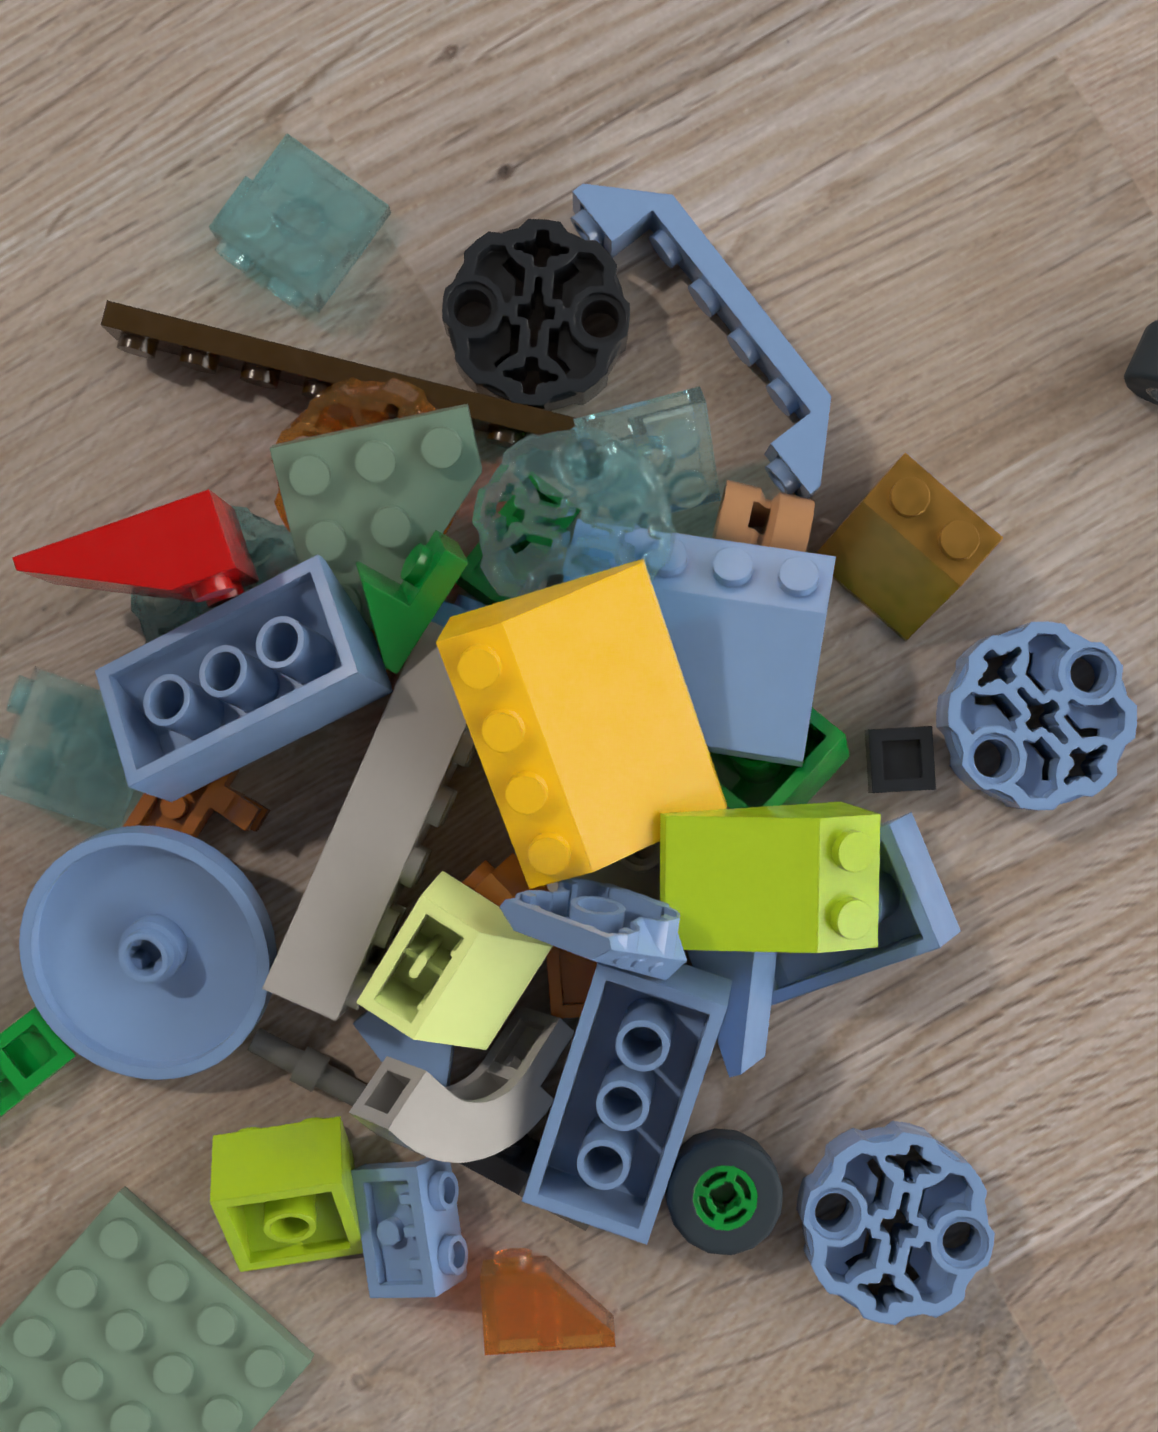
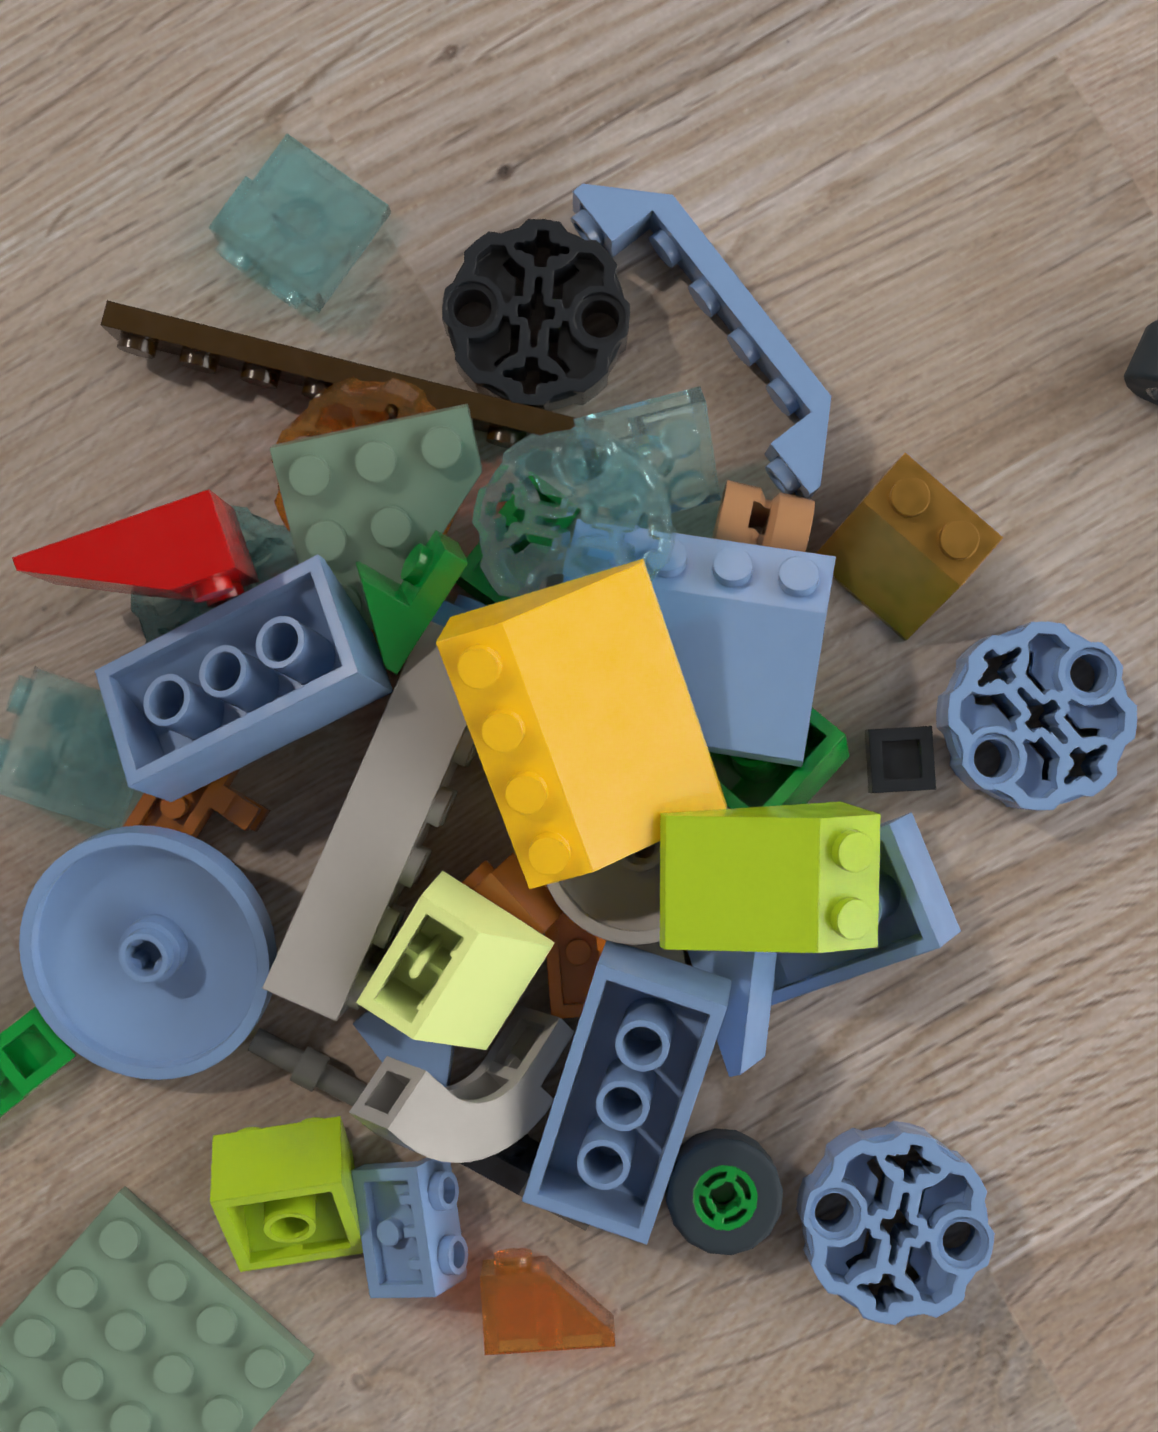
medium blue slope [500,878,687,980] -> none

